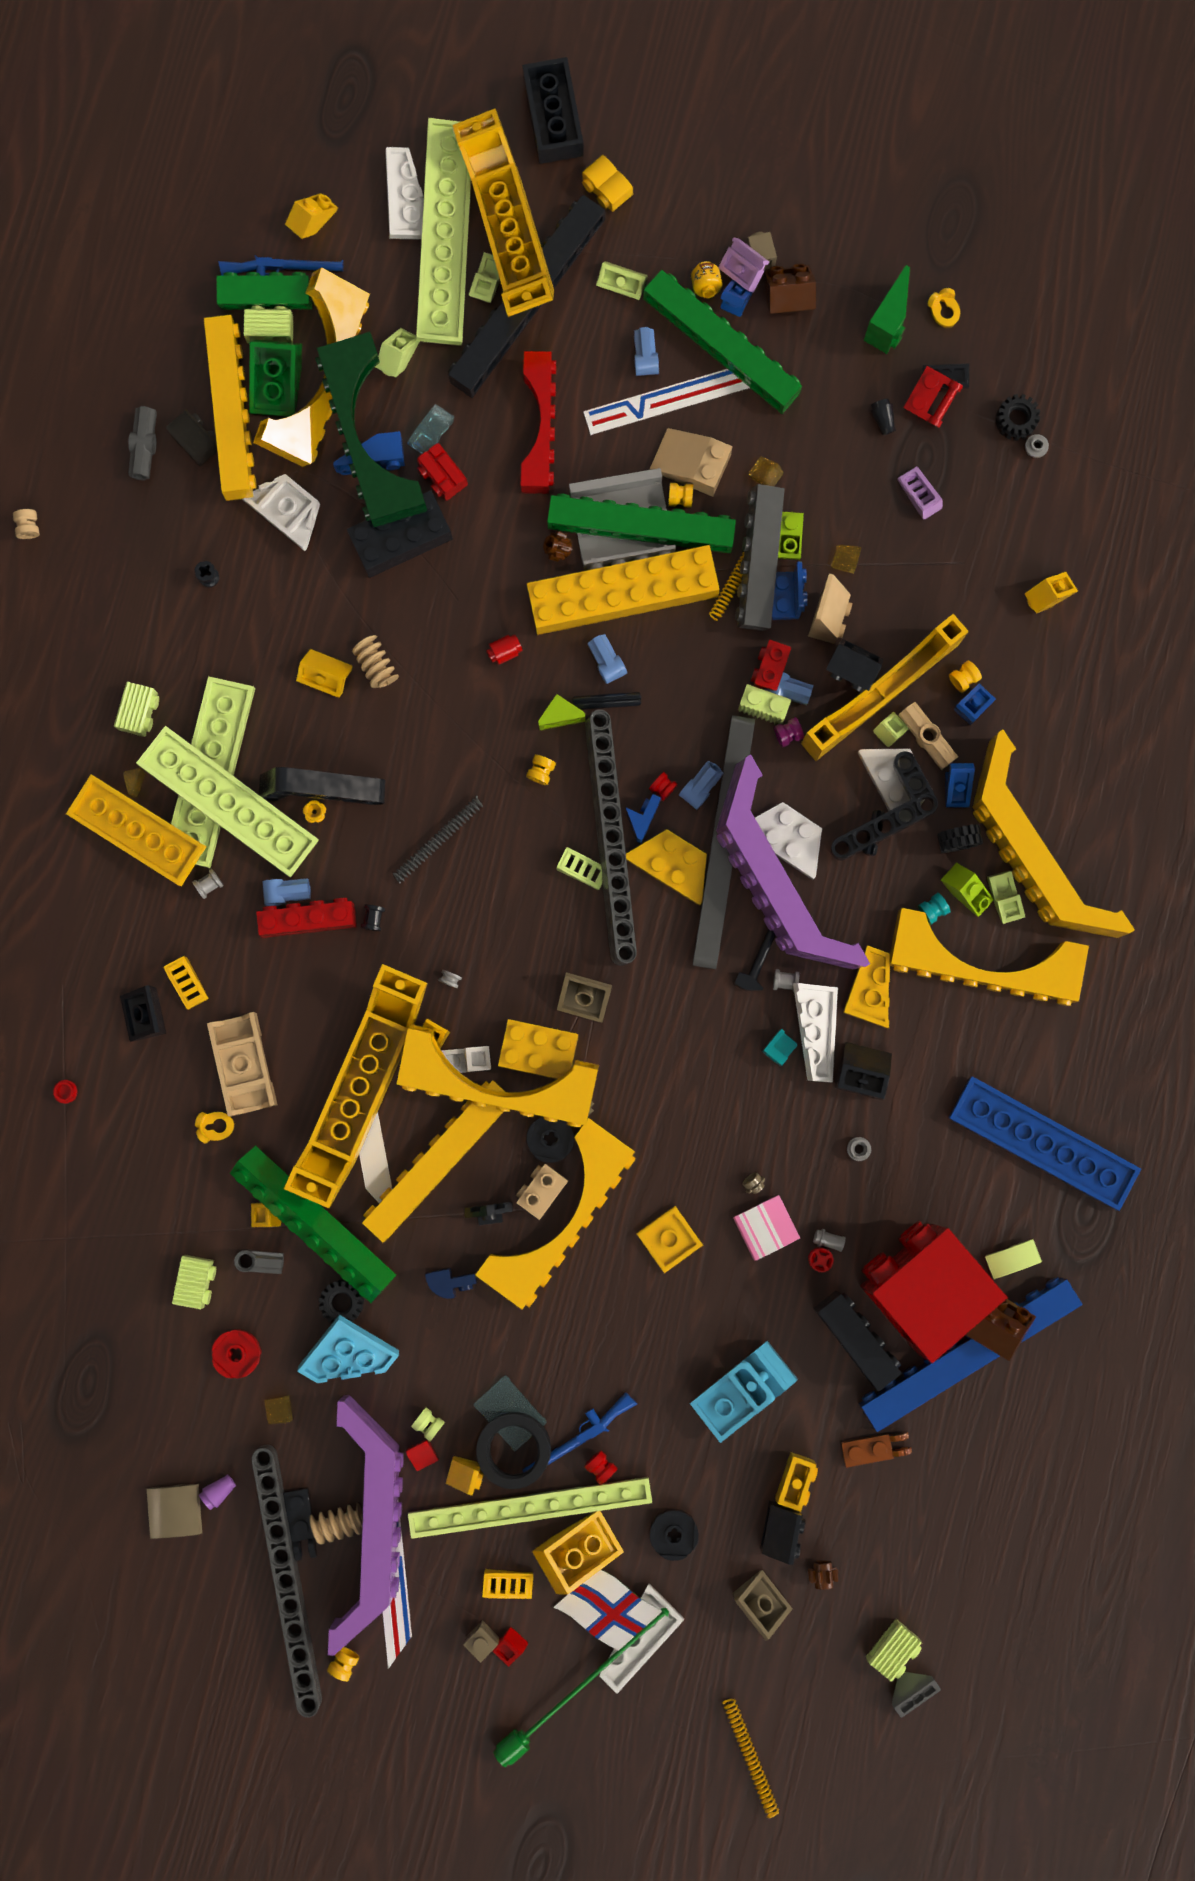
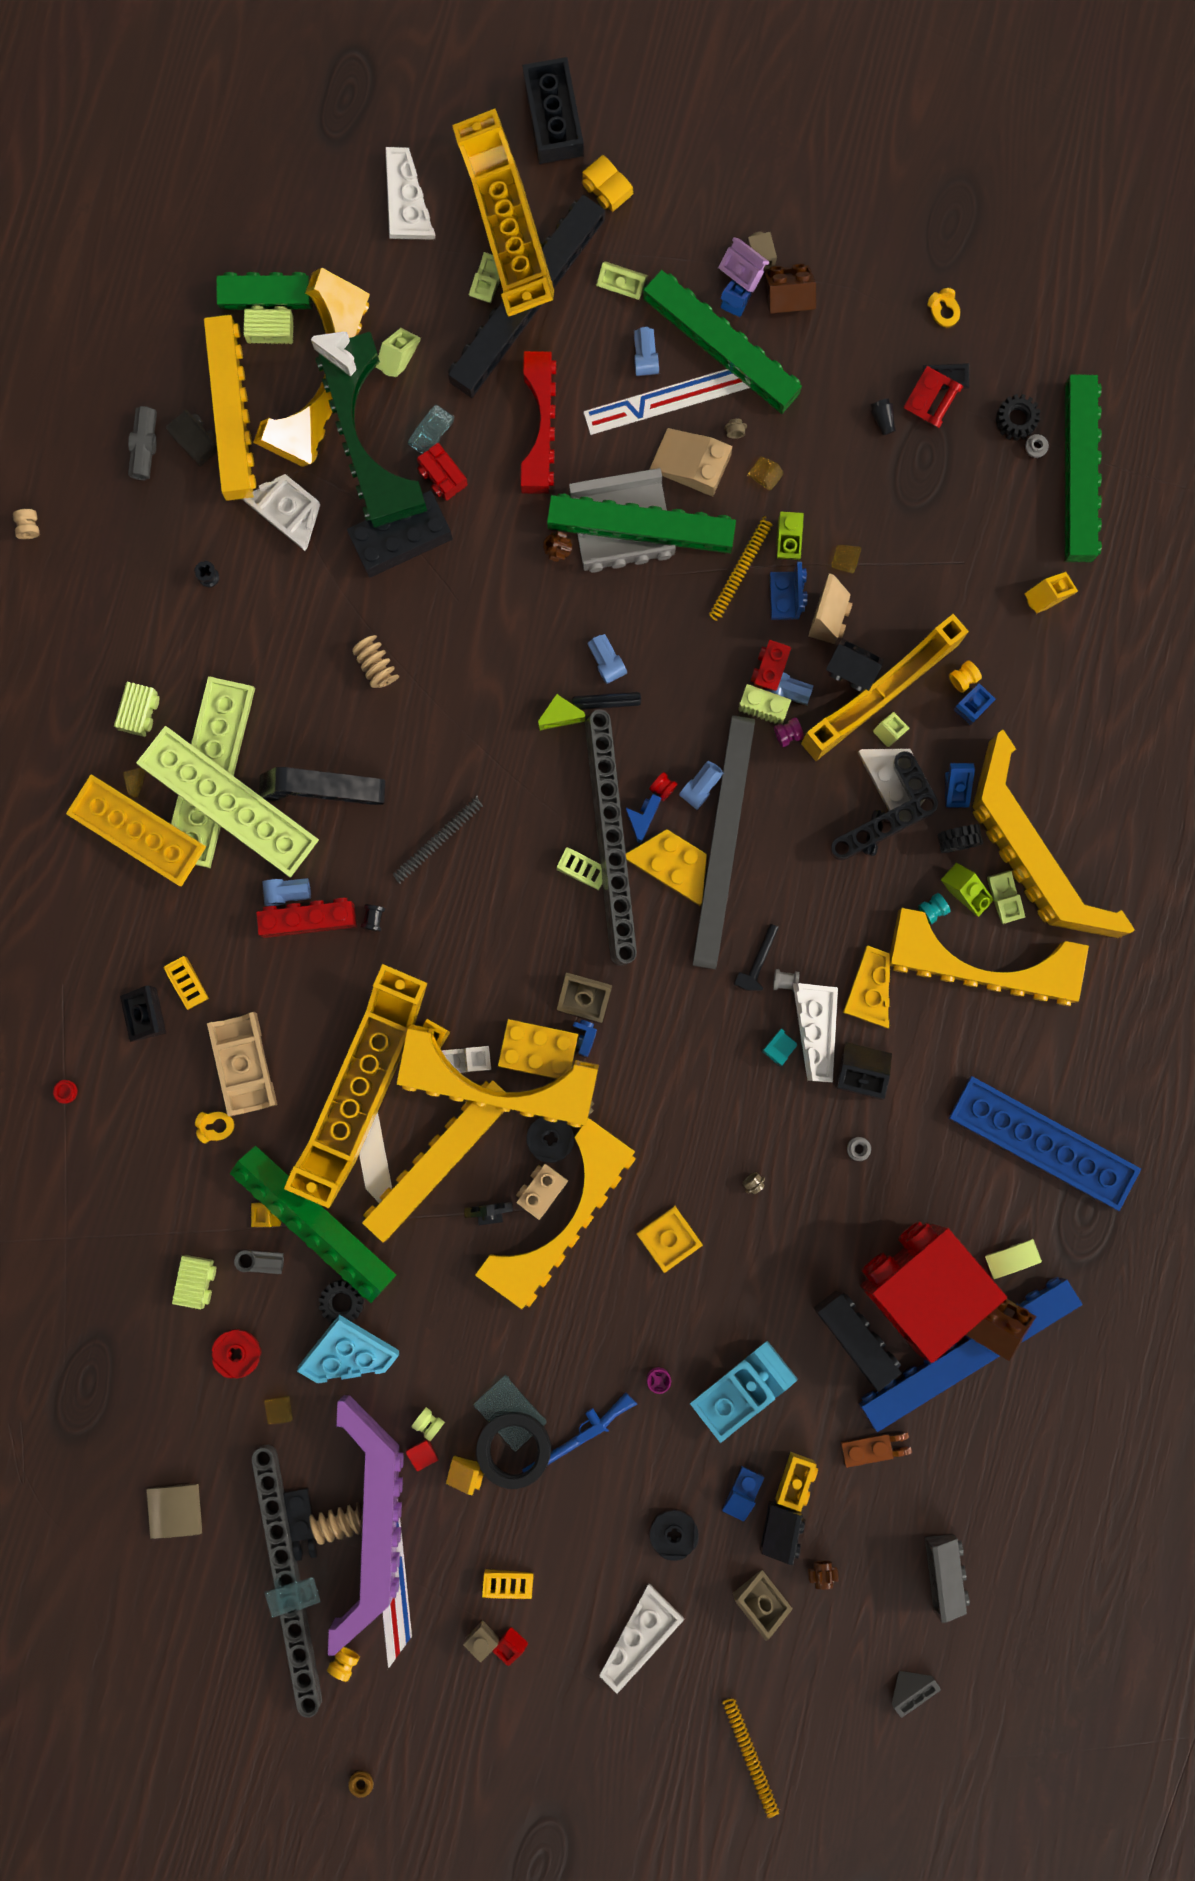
light grey bush [192,869,224,899] -> none
medium lavender cone [199,1474,237,1510] -> none
blue piece [218,256,344,276] -> none
green slope [249,340,302,417] -> none
yellow slope [285,193,338,239] -> none
yellow panel [296,649,353,698] -> none
yellow plate [303,800,326,823] -> none
blue slope [333,431,405,475] -> none
yellowish green plate [408,1477,652,1539] -> none
yellowish green plate [416,118,471,346] -> none
dark blue brick [425,1268,478,1299] -> none
light grey bush [438,970,462,989] -> none
red brick [486,634,523,665] -> none
flag [493,1570,669,1767] -> none
yellow wheel [526,754,556,785] -> none
yellow brick [527,545,720,635] -> none
yellow slope [532,1511,624,1595] -> none
red wheel [584,1450,618,1485] -> none
yellow wheel [668,483,693,508] -> none
yellow head [691,261,722,298] -> none
medium lavender slope [716,755,870,970] -> none
slope [733,1195,800,1261] -> none
dark grey brick [735,484,785,631] -> none
white wing [755,802,822,880] -> none
red wheel [808,1247,834,1272] -> none
light grey pin [813,1228,845,1252] -> none
green slope [864,265,910,354] -> none
yellowish green brick [866,1619,922,1682] -> none
lavender slope [898,466,943,519] -> none
tan piece [899,702,958,770] -> none
none -> clear light blue slope [264,1577,320,1618]
none -> white slope [311,332,357,376]
none -> pearl gold plate [349,1771,374,1797]
none -> blue bracket [573,1019,597,1057]
none -> magenta wheel [646,1367,671,1394]
none -> blue slope [722,1466,765,1521]
none -> dark tan plate [724,419,747,439]
none -> dark grey slope [925,1534,970,1623]
none -> green brick [1065,374,1102,562]

